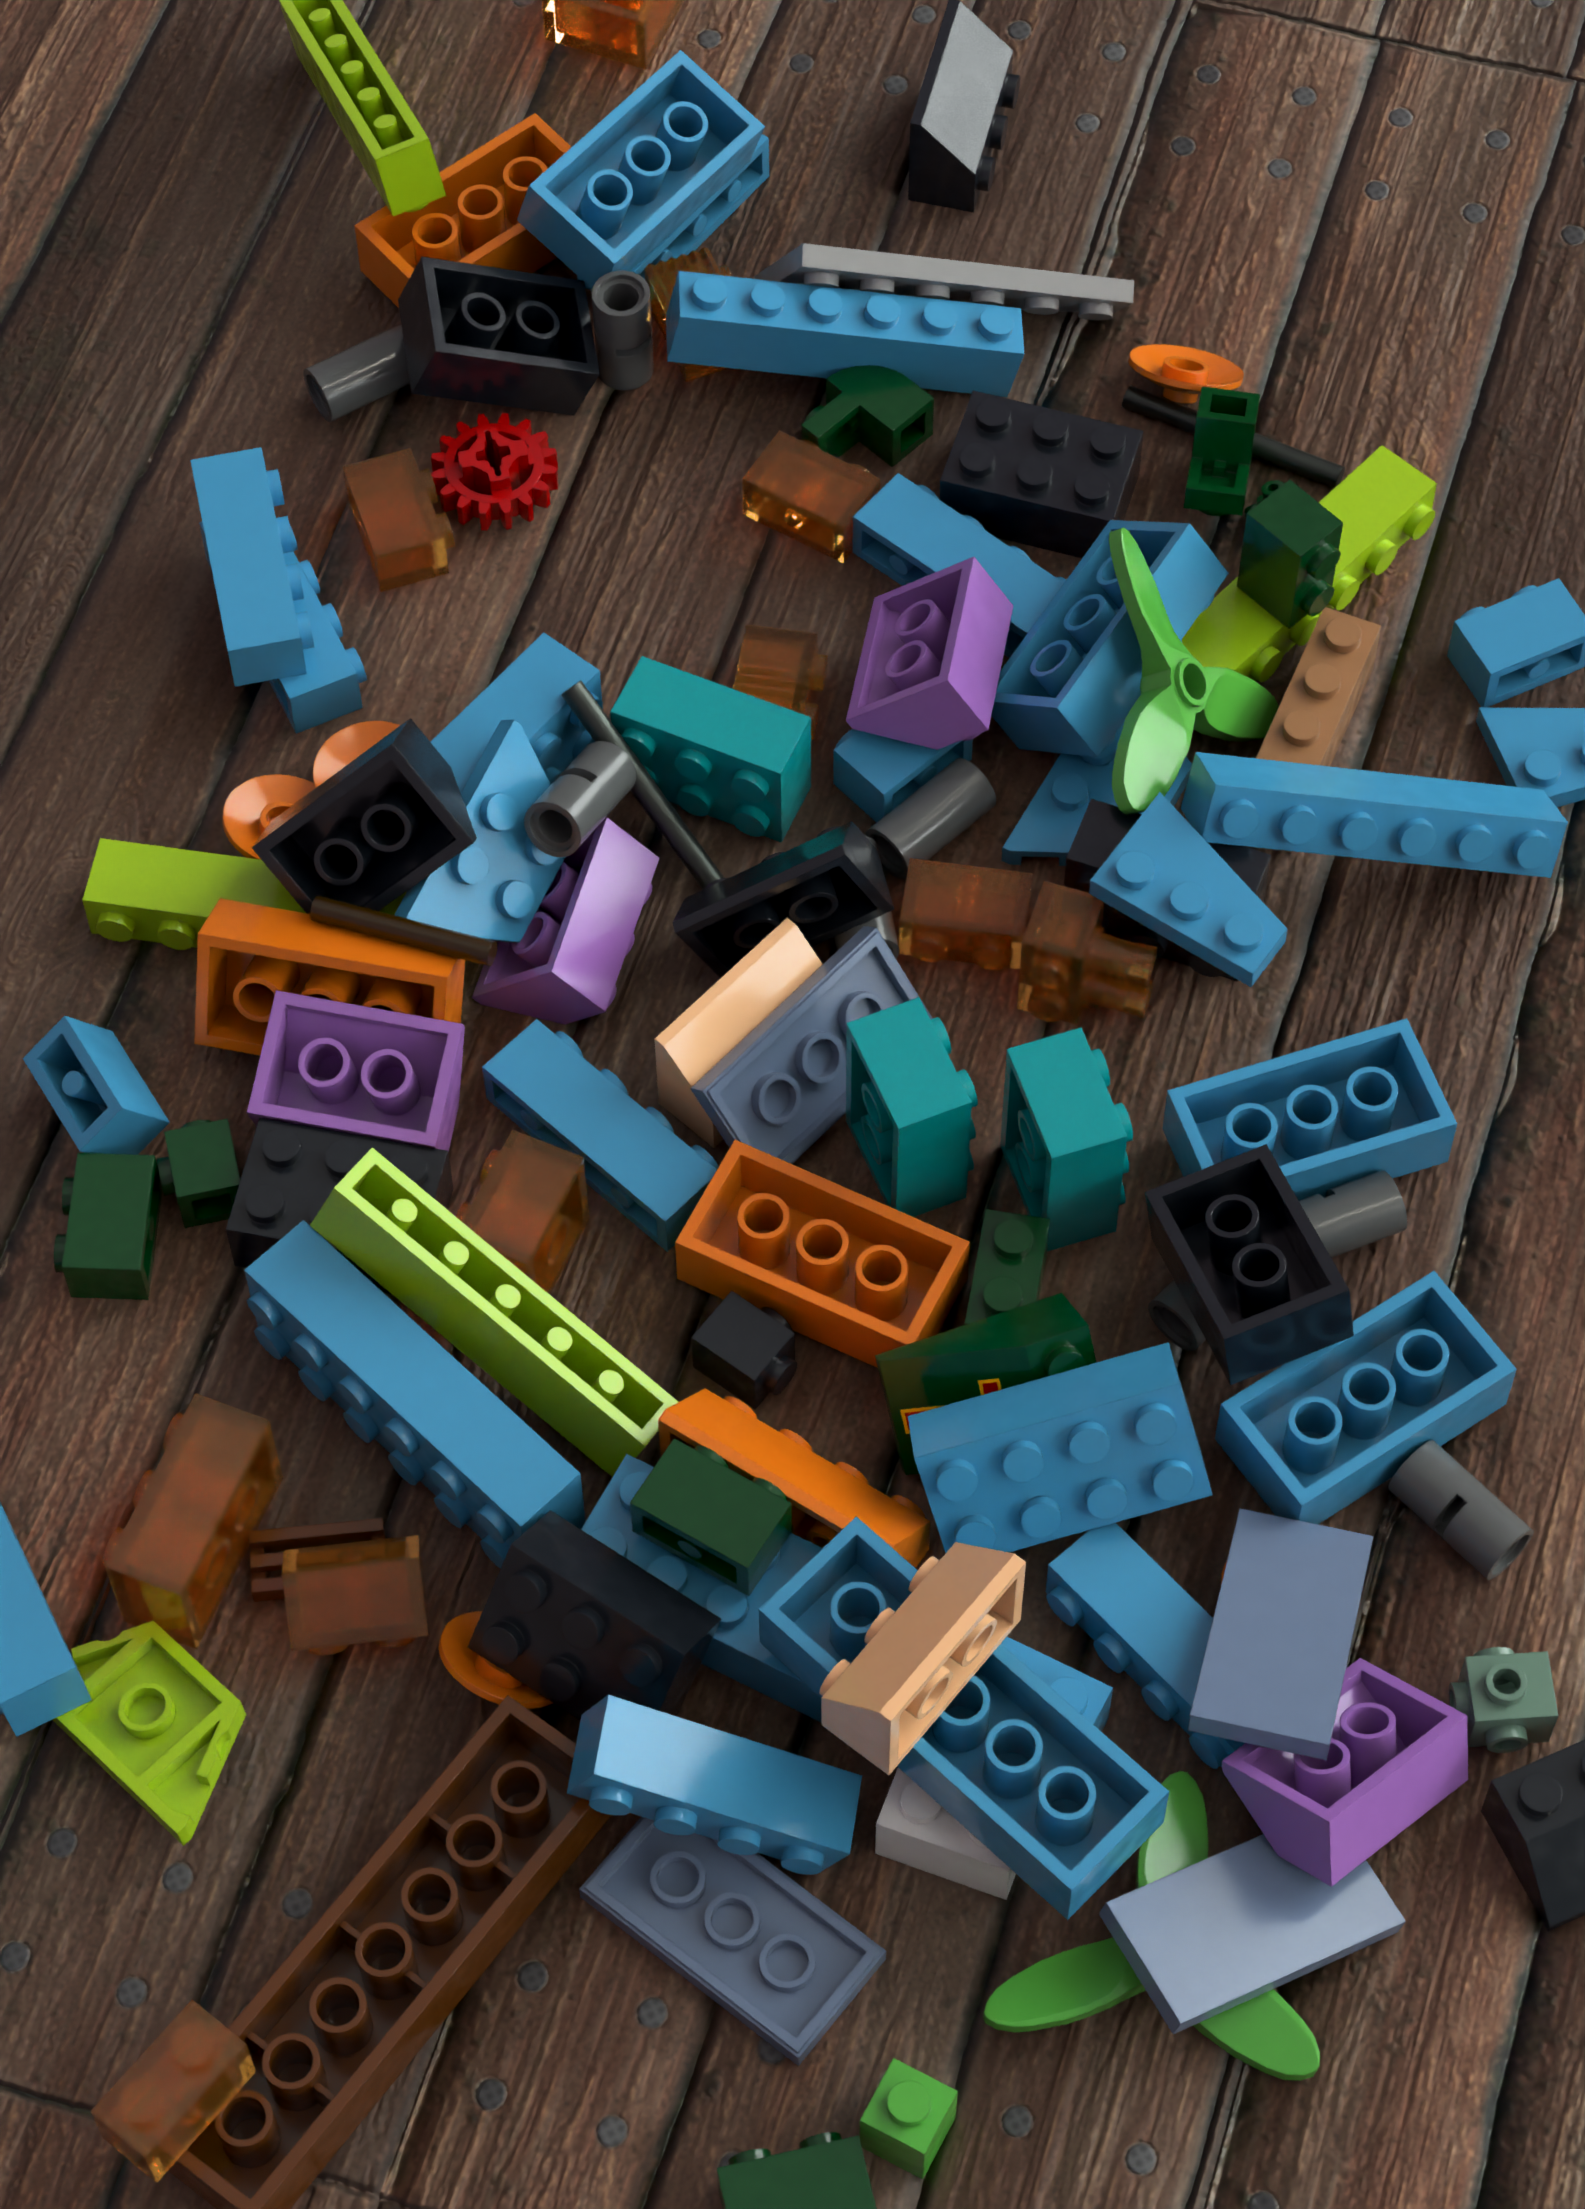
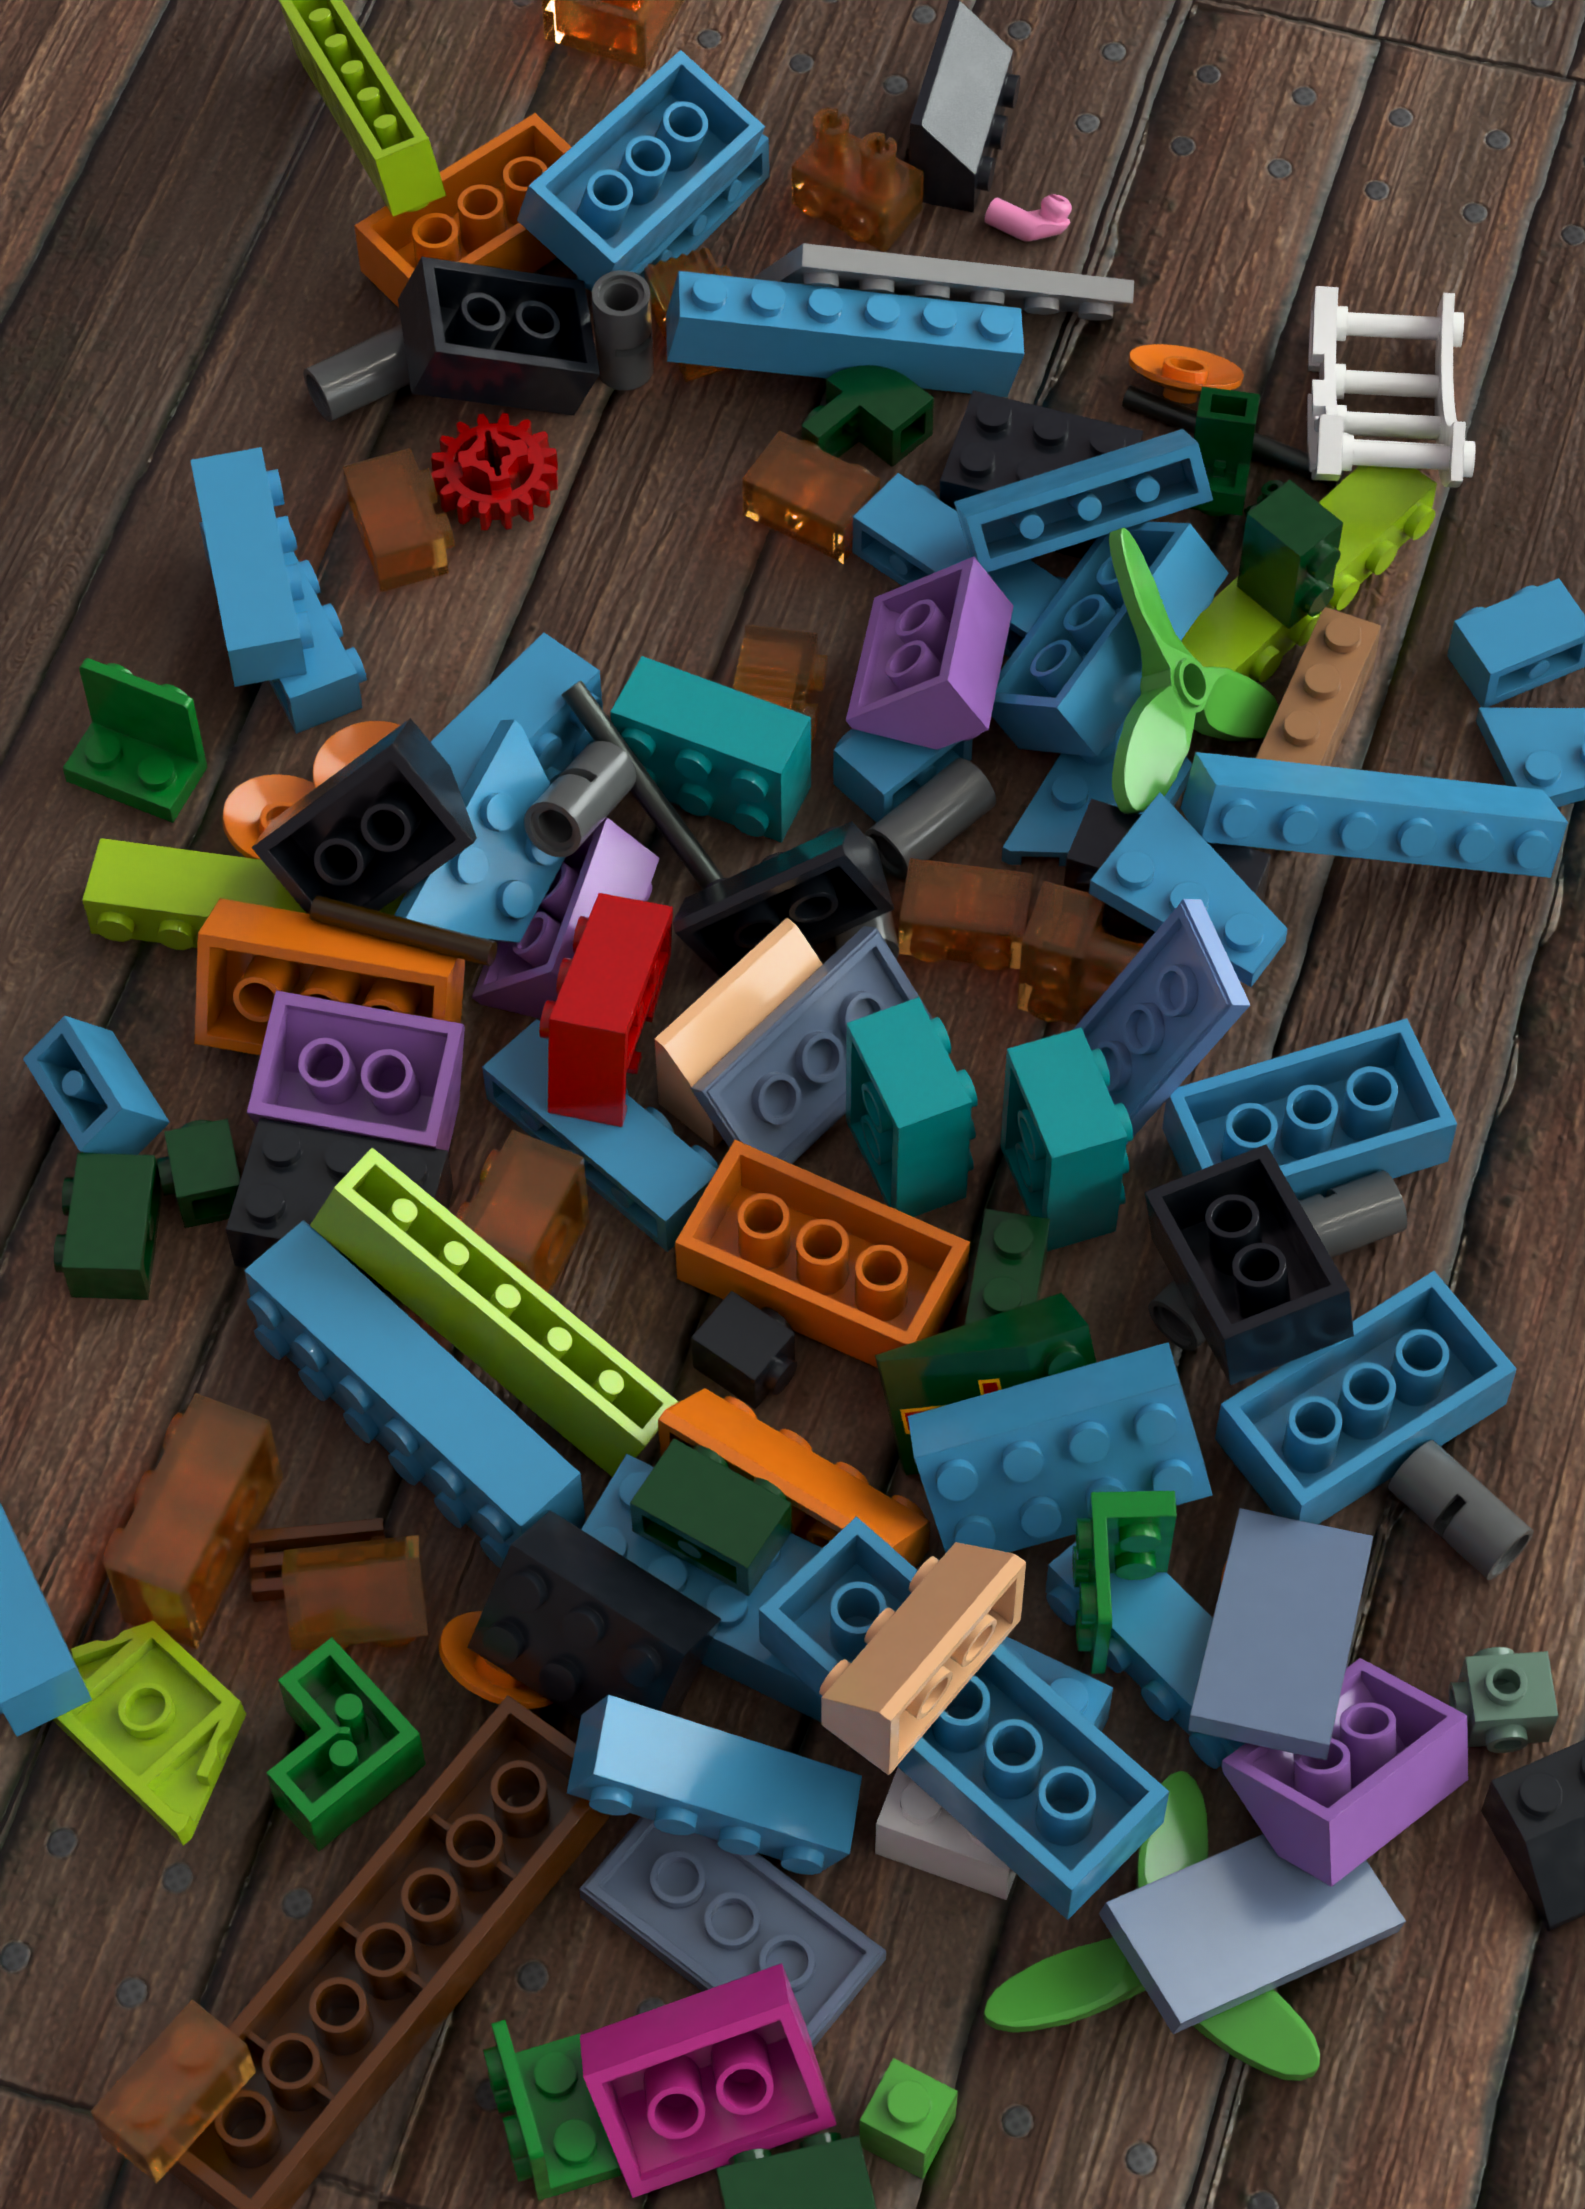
none -> green bracket [63,658,208,823]
none -> green brick [266,1637,426,1852]
none -> green bracket [483,2019,621,2201]
none -> red wedge [539,893,673,1127]
none -> dark pink slope [580,1963,837,2198]
none -> clear orange brick [792,107,924,252]
none -> dark azure brick [954,429,1213,573]
none -> bright pink arm [985,194,1072,242]
none -> green bracket [1072,1491,1177,1674]
none -> medium blue tile [1073,899,1250,1145]
none -> white fence [1307,286,1475,488]

